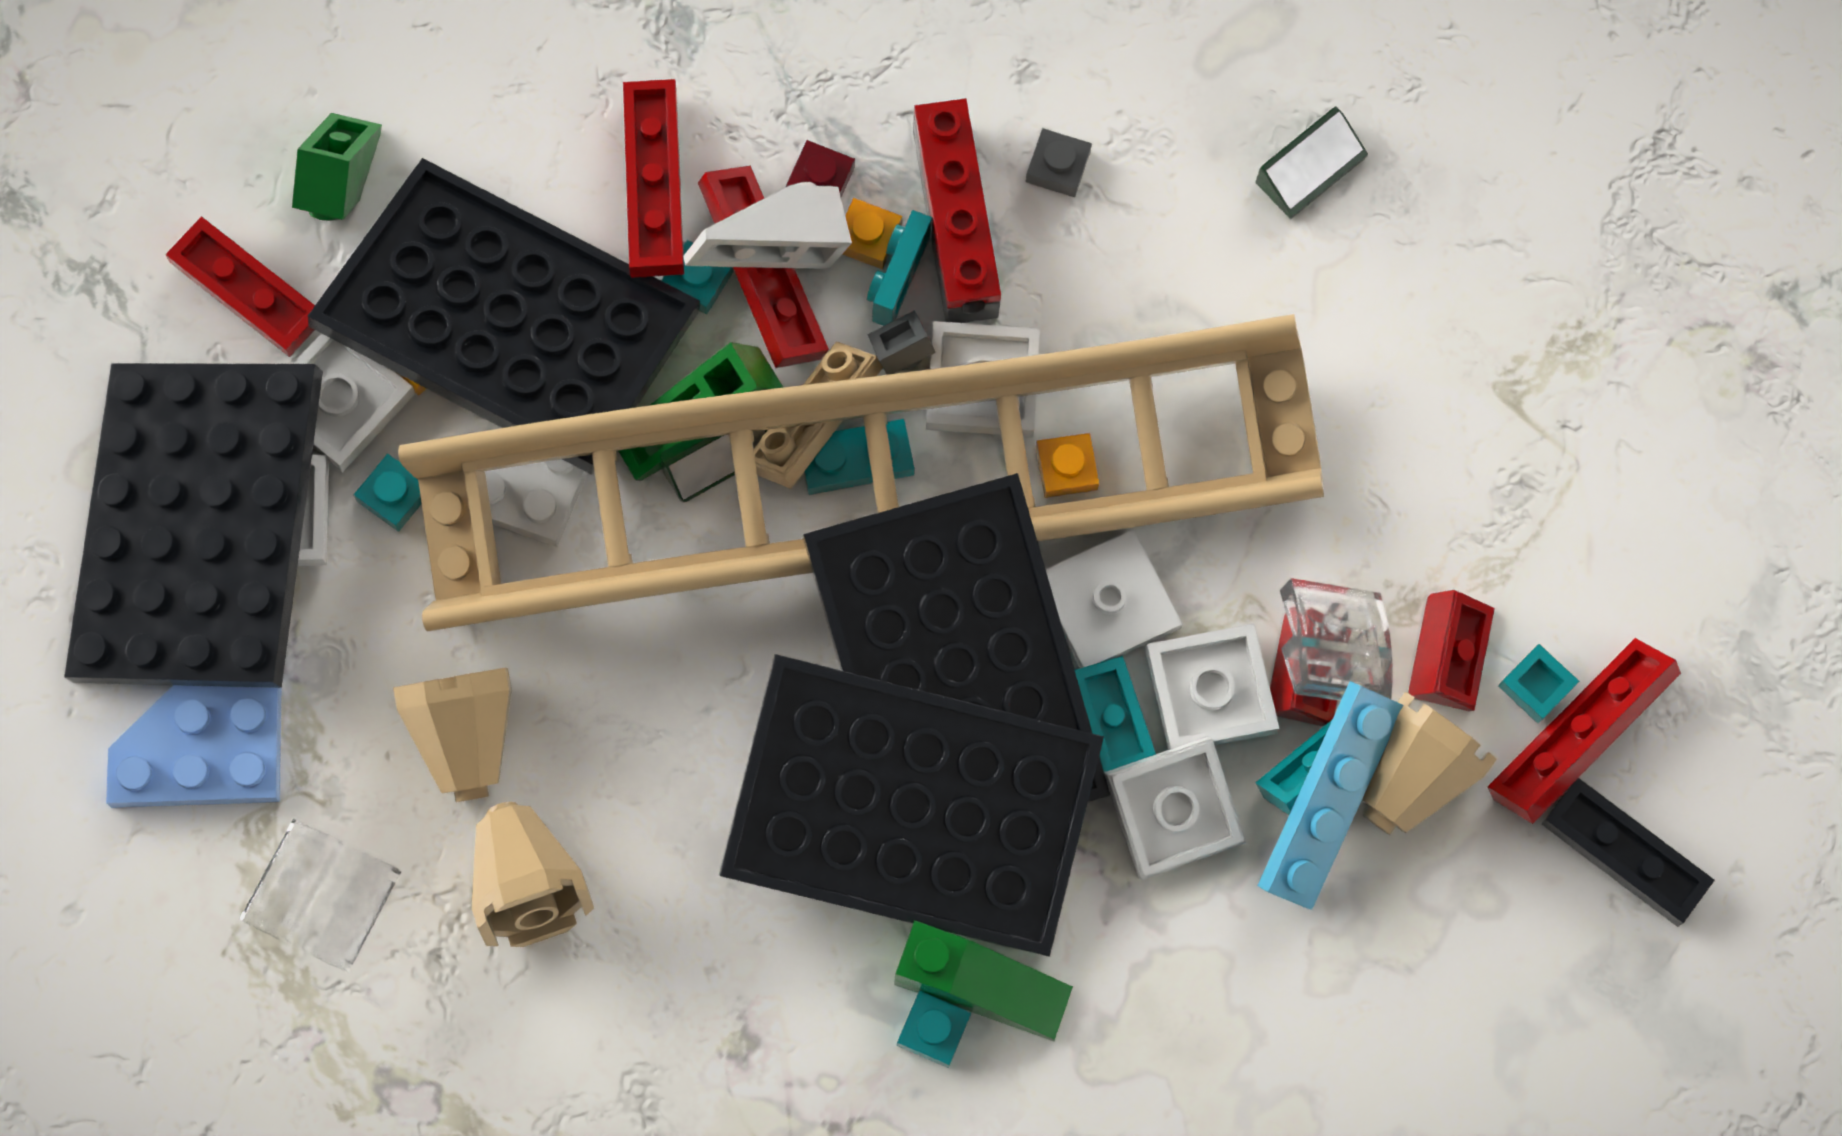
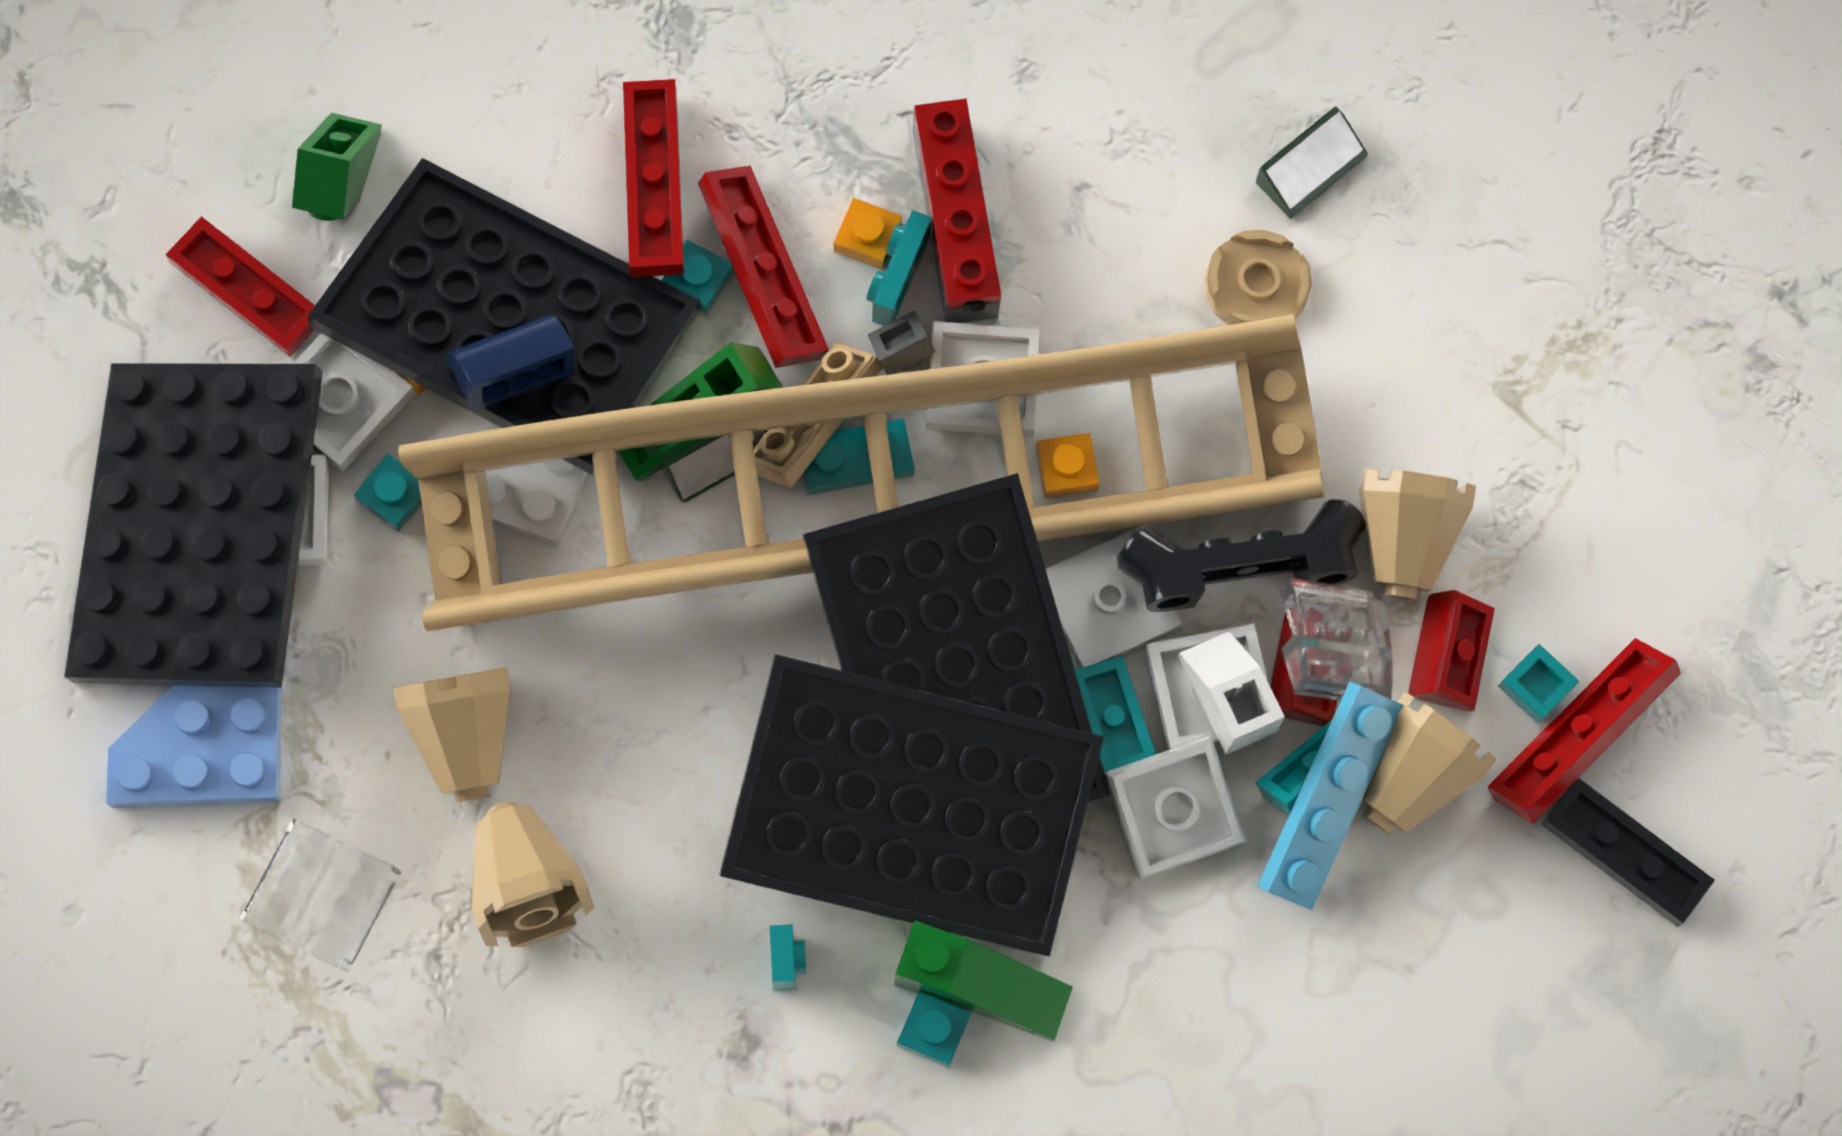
white slope [683,182,852,269] -> none
dark red plate [786,140,855,197] -> none
dark grey plate [1025,128,1092,198] -> none
none -> dark blue brick [447,314,574,412]
none -> teal plate [770,924,806,991]
none -> black plate [1117,499,1366,612]
none -> white slope [1178,631,1285,754]
none -> tan tile [1204,230,1312,325]
none -> tan cone [1359,468,1476,600]

